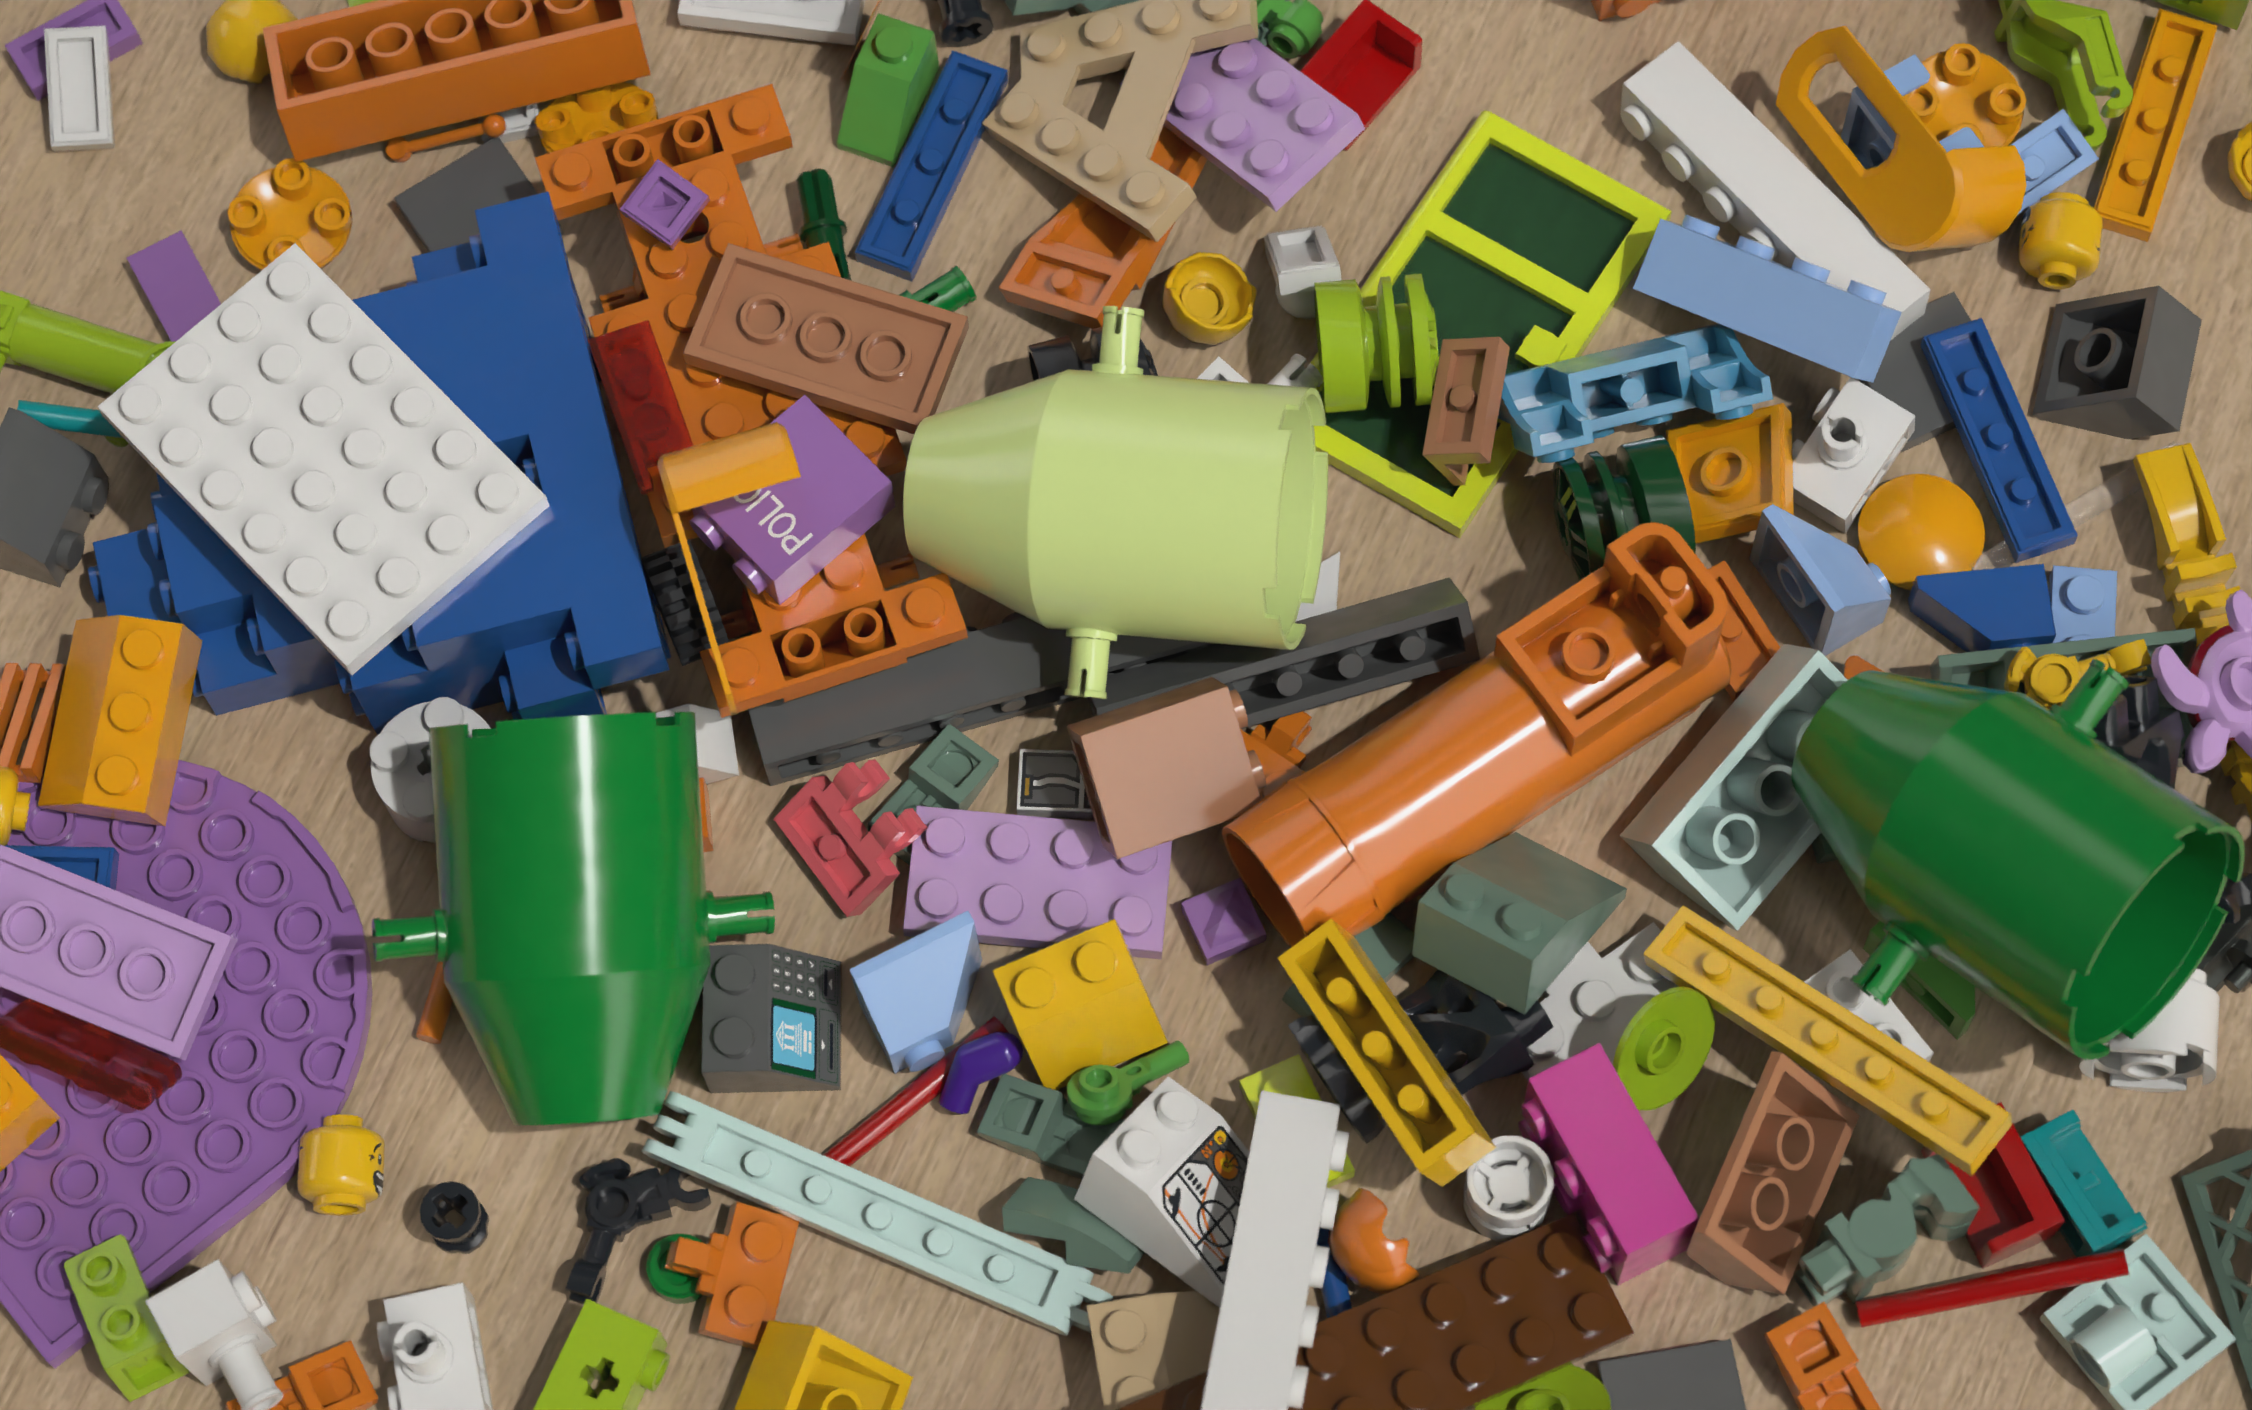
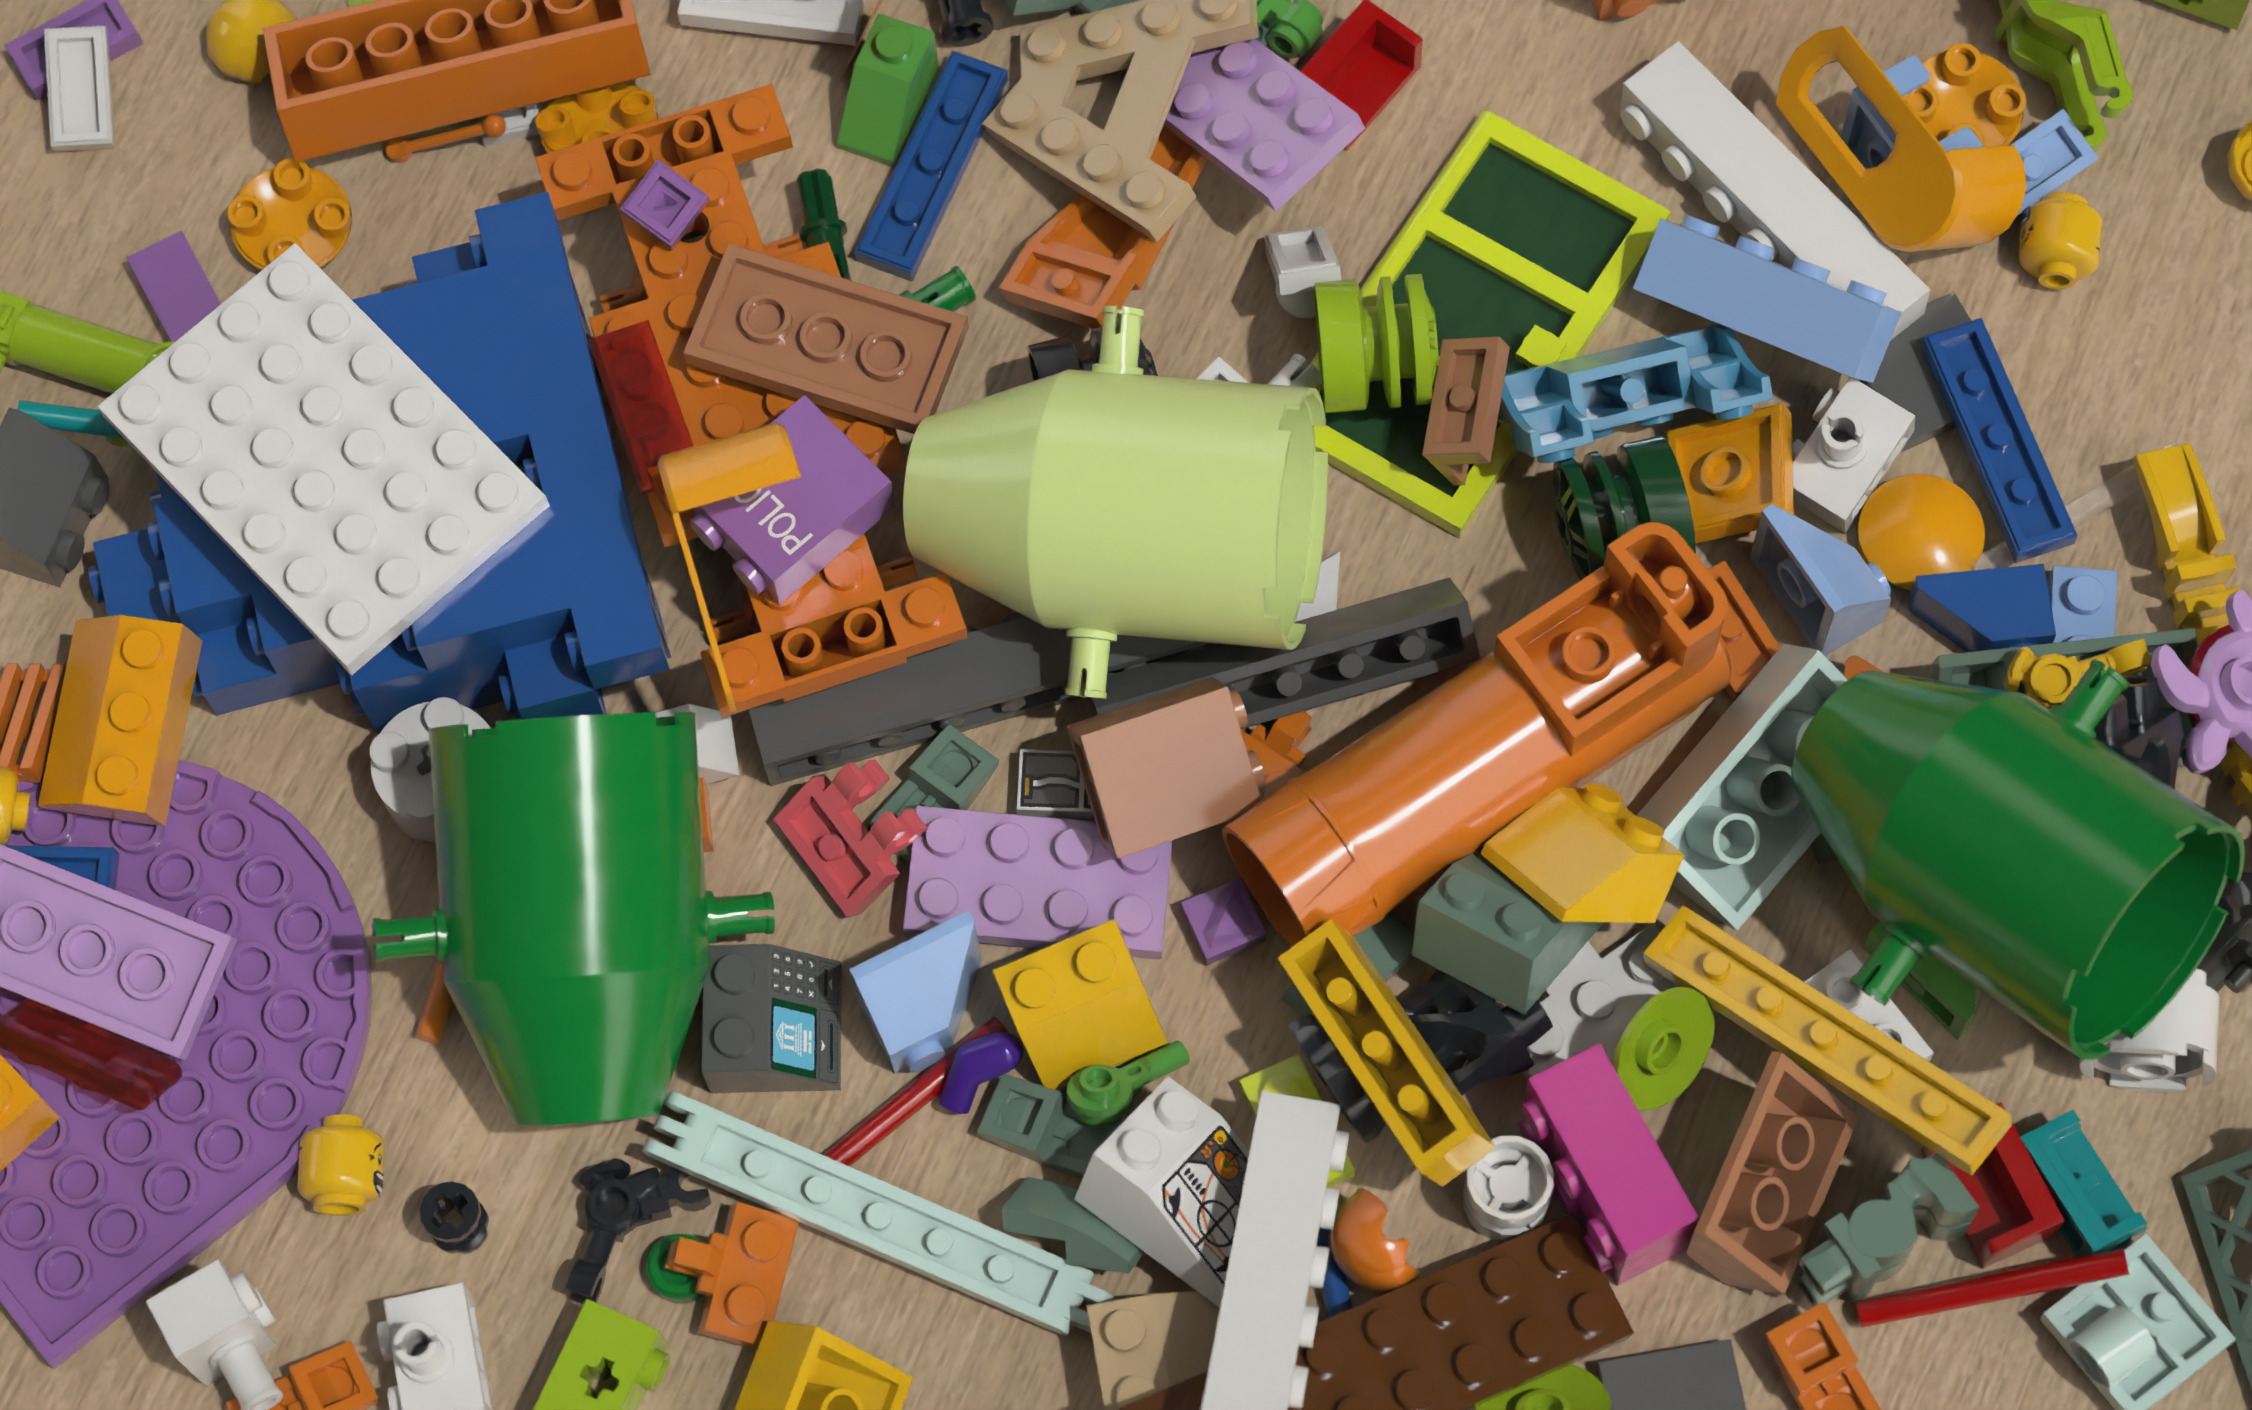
lime bracket [64,1235,190,1402] -> none
dark grey tile [394,137,563,252] -> none
black tyre [641,540,729,666] -> none
yellow hair [1163,252,1257,345] -> none
dark grey slope [2033,285,2202,439] -> none
light orange tile [2093,8,2218,242] -> none
none -> yellow slope [1481,783,1684,923]

